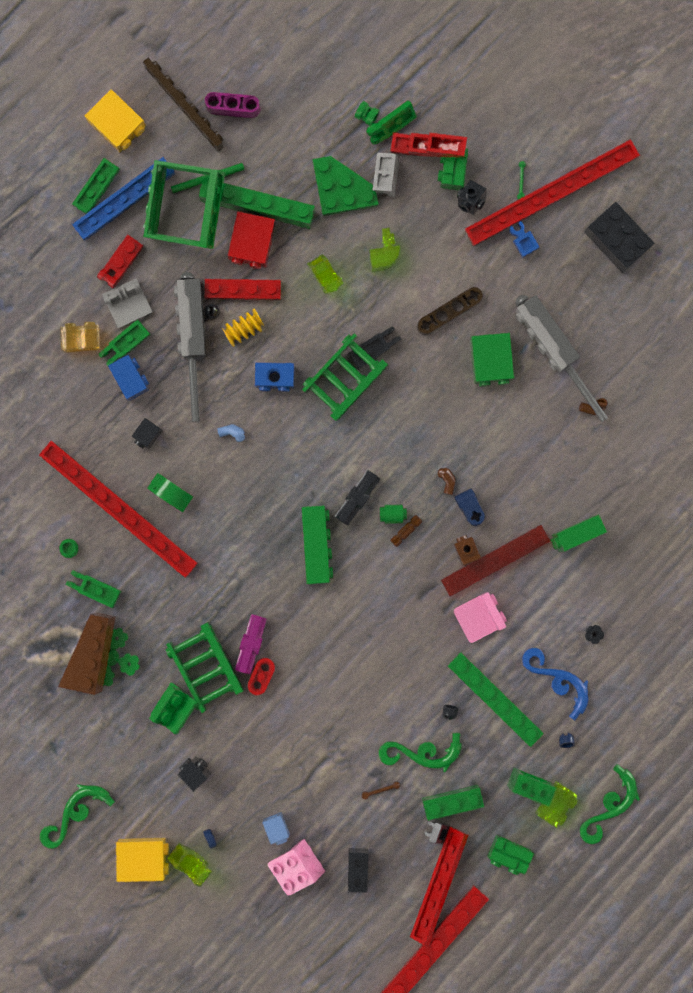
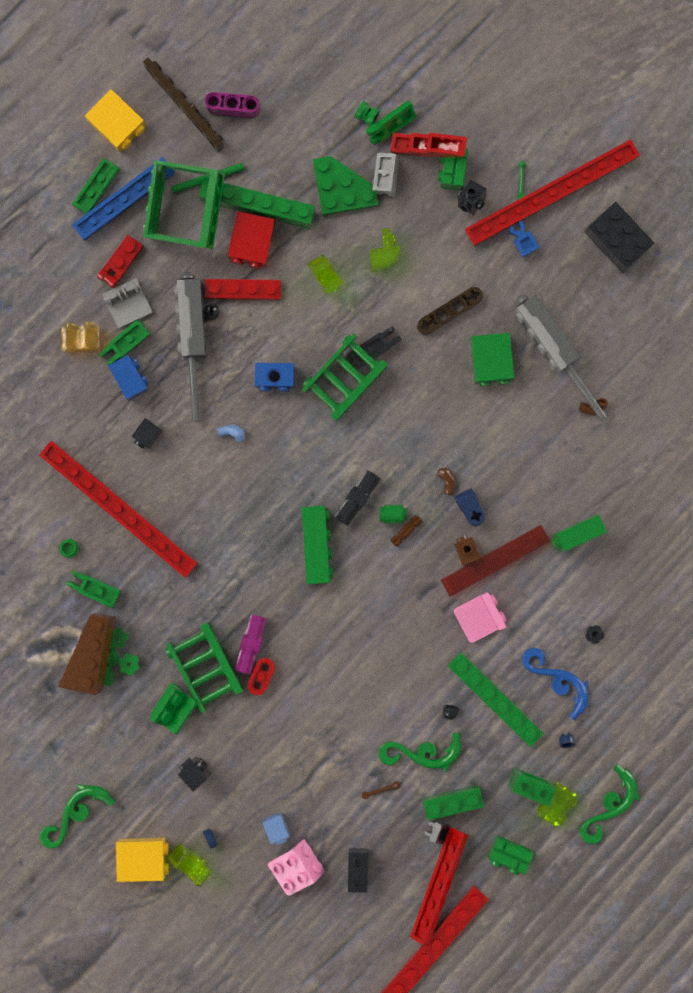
green brick [147,473,193,513] -> none
yellow piece [221,309,264,347] -> none

